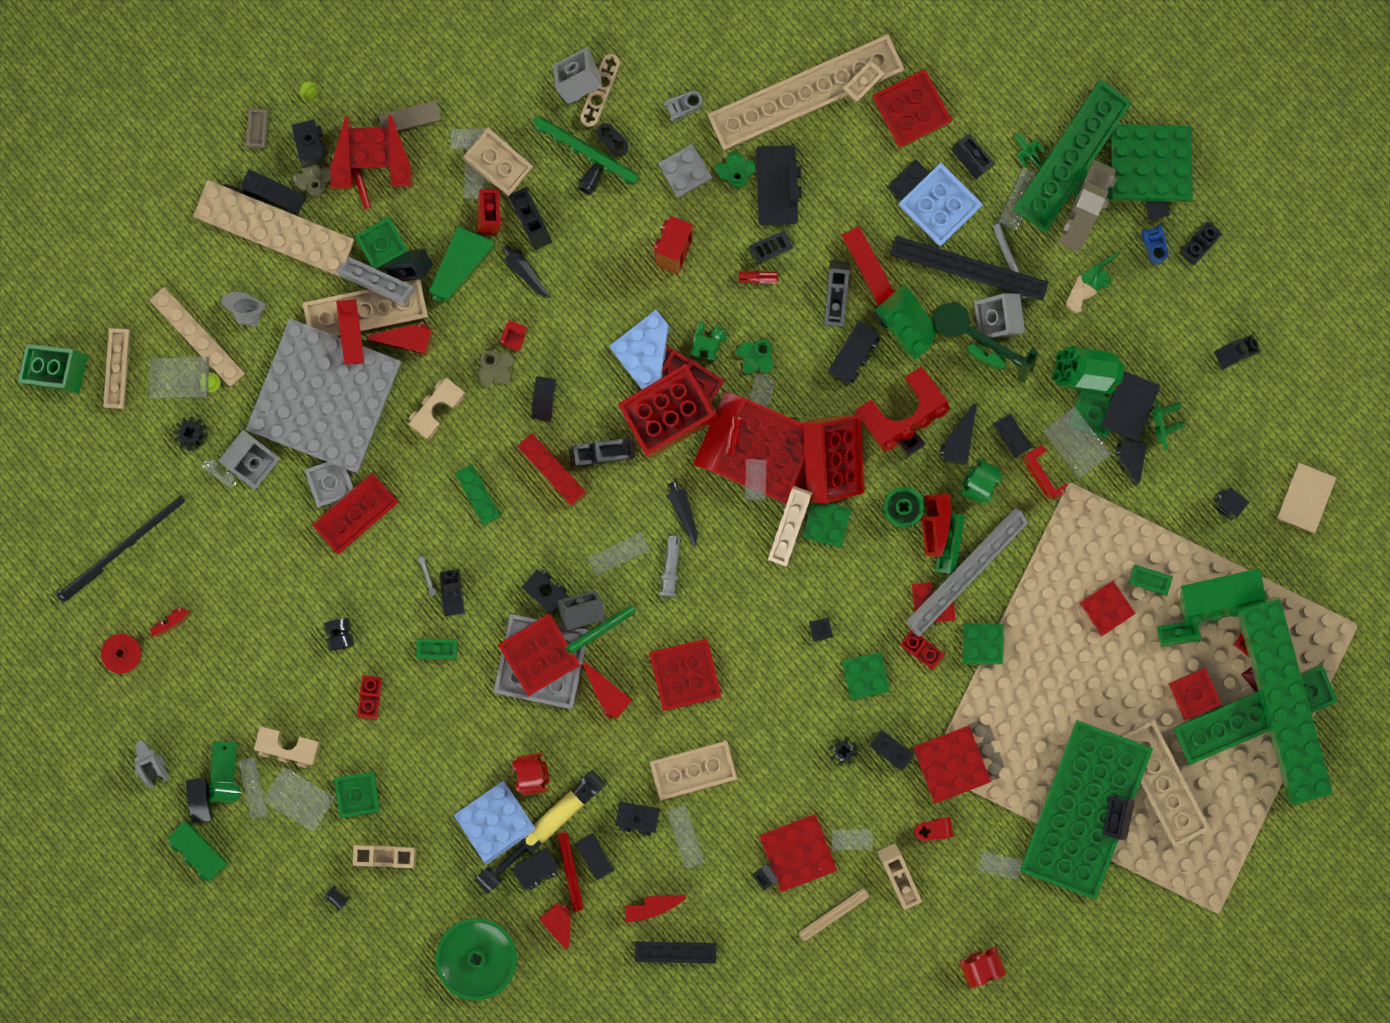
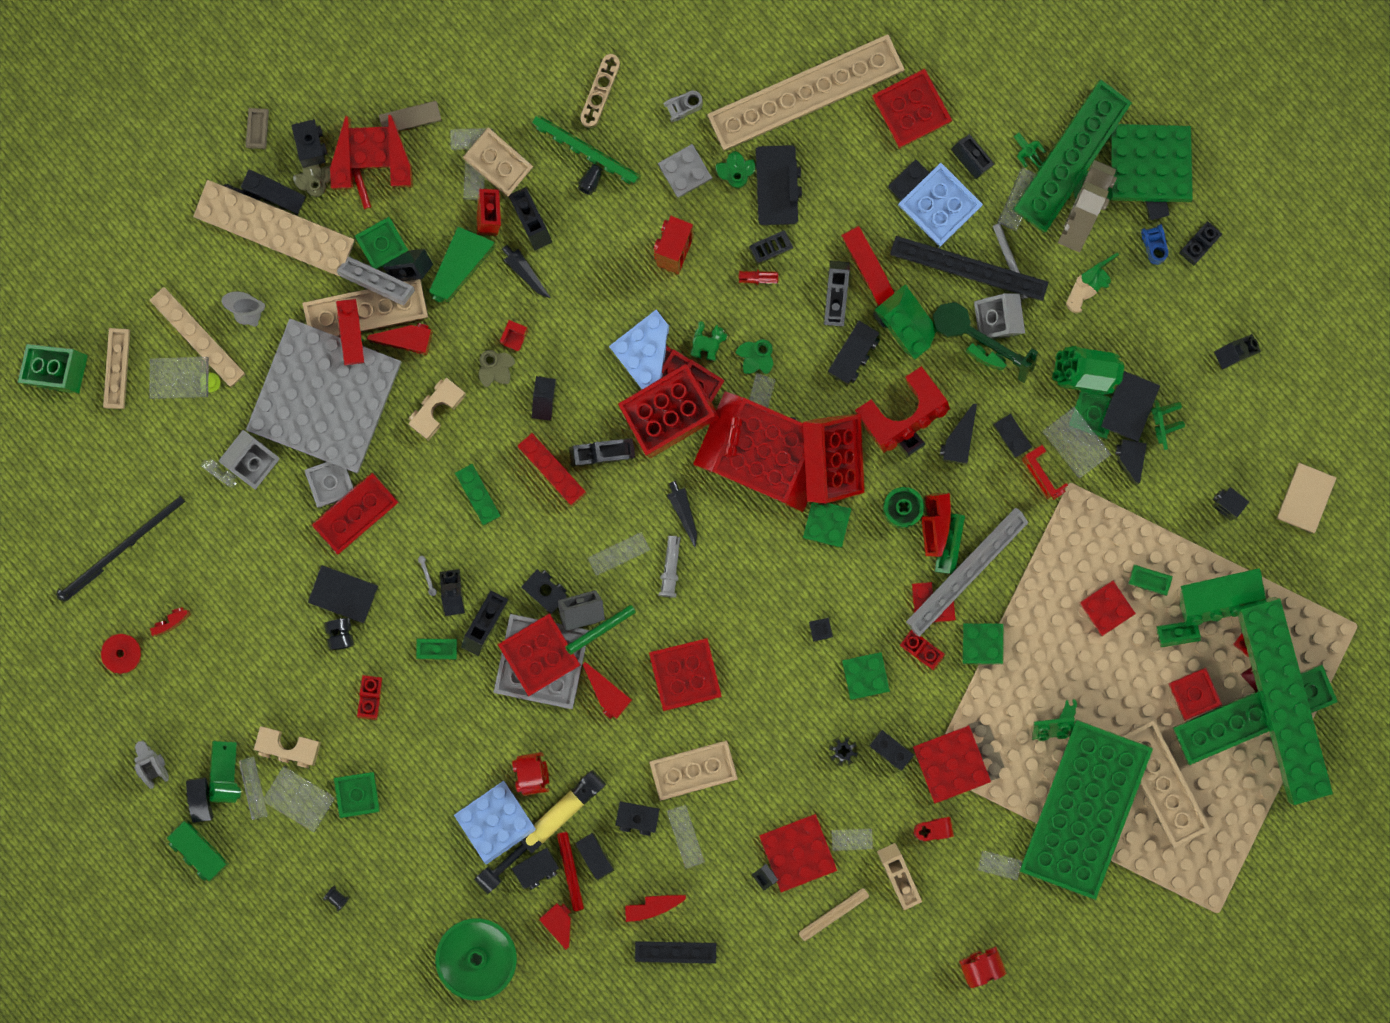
black gear [173,417,208,451] -> none
lime plate [299,81,318,100] -> none
tan arch [353,845,417,868] -> none
light grey slope [553,47,602,104] -> none
black beam [597,123,629,157] -> none
clear plate [745,459,767,501] -> none
tan plate [768,486,812,567] -> none
tan plate [843,60,885,103] -> none
green brick [959,458,1003,504] -> none
black slope [1102,795,1135,840] -> none
none -> black tile [308,565,379,624]
none -> black slope [461,591,509,656]
none -> green plate [1032,699,1077,741]

